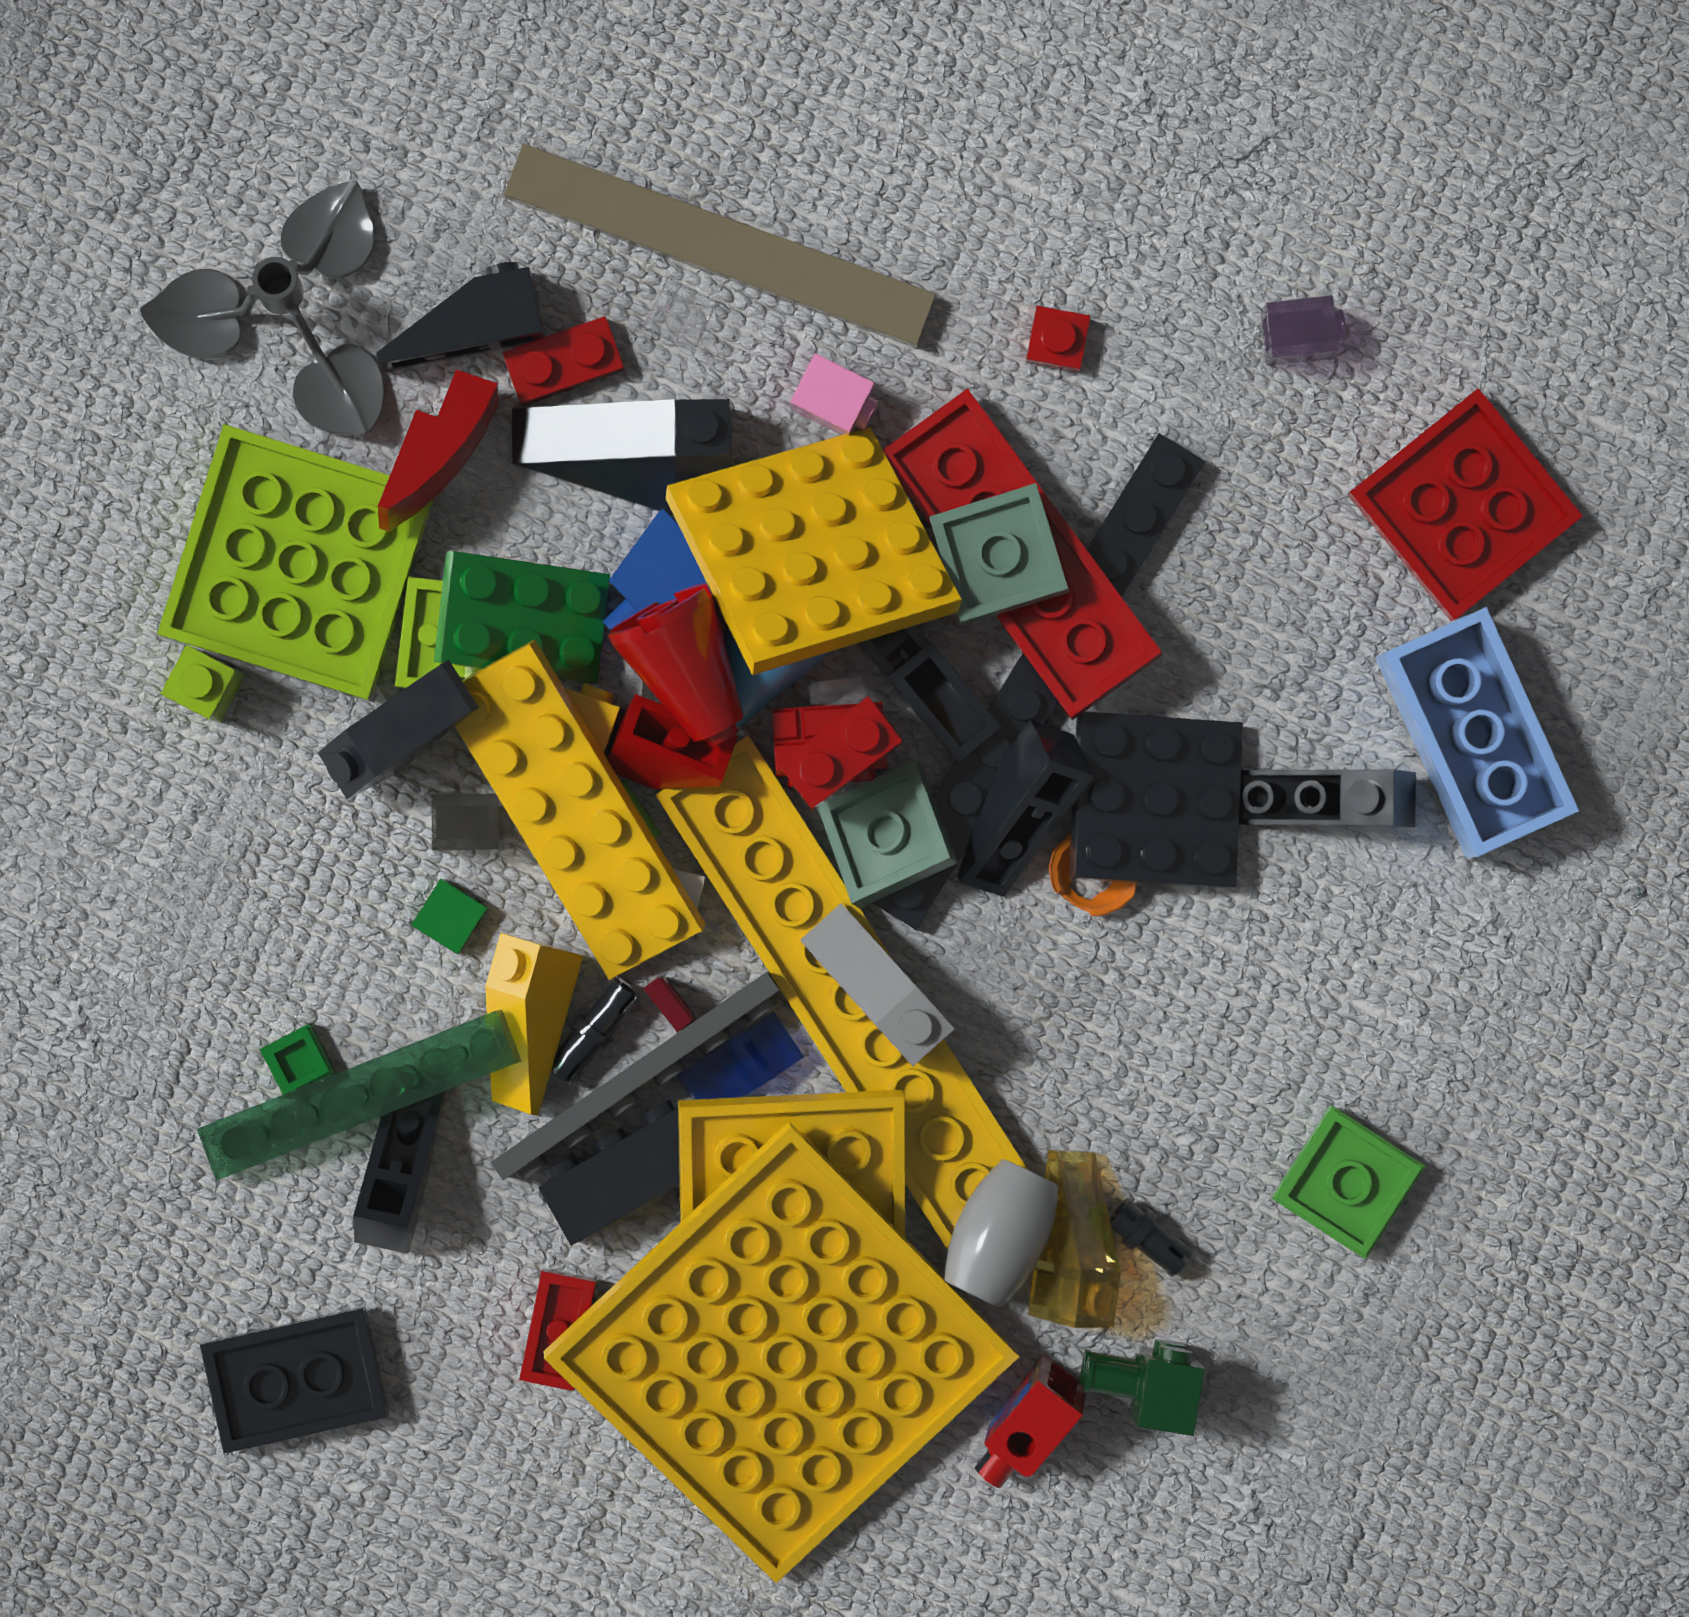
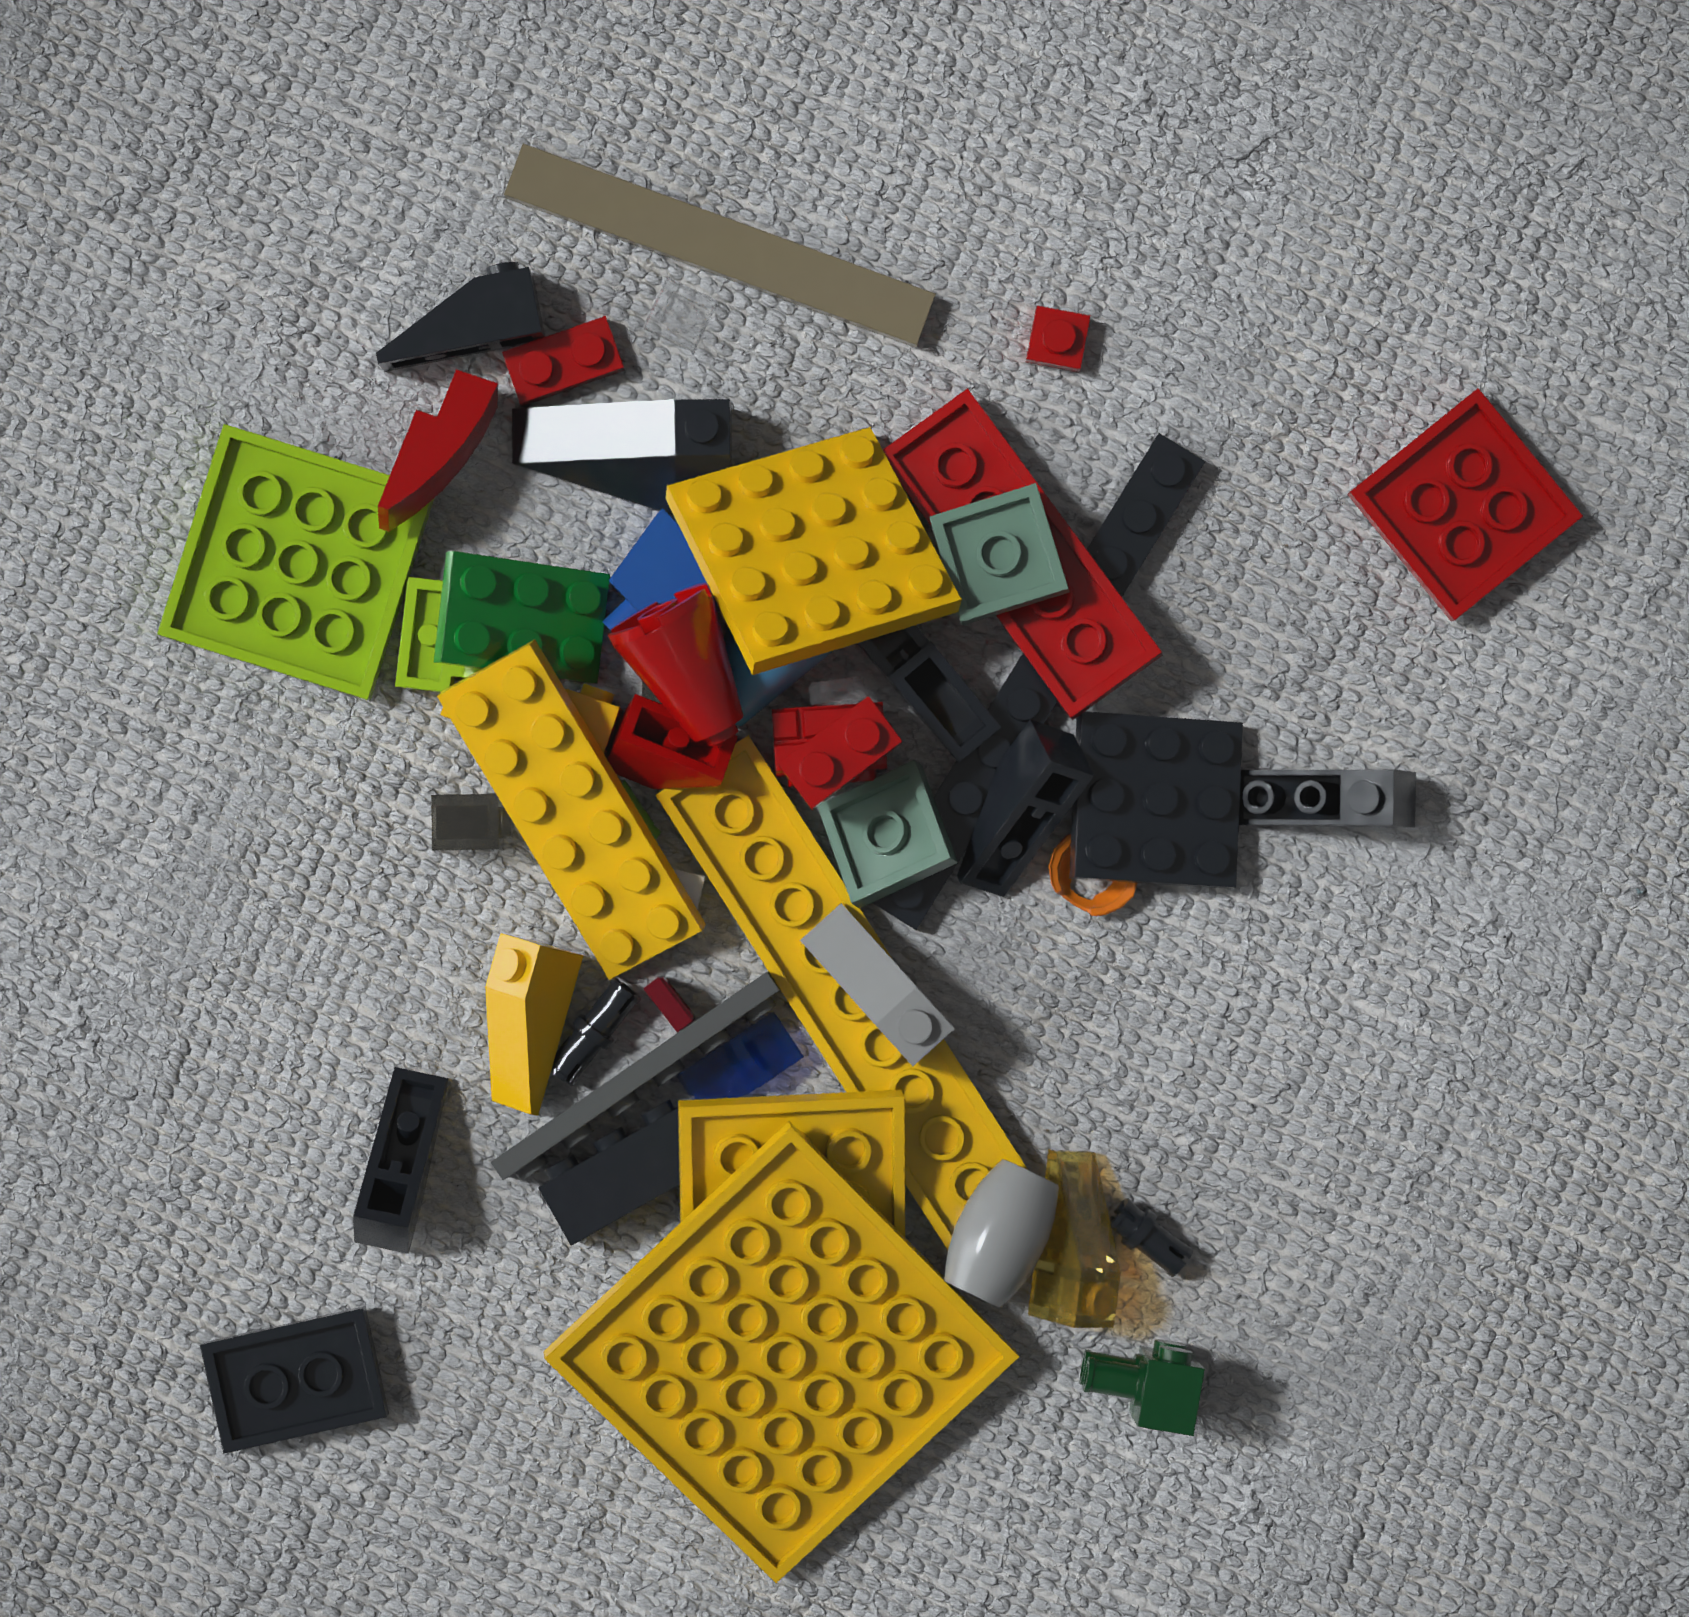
dark grey plant [140,181,384,436] -> none
lime brick [160,645,246,723] -> none
clear green plate [197,1009,522,1181] -> none
green tile [259,1023,336,1098] -> none
black slope [318,660,479,799] -> none
green tile [411,879,489,955] -> none
red plate [519,1269,597,1391] -> none
bright pink brick [790,353,879,435] -> none
red torso [975,1353,1086,1488] -> none
clear purple brick [1260,295,1346,366] -> none
bright green plate [1270,1105,1426,1260] -> none
light blue brick [1375,607,1579,858] -> none

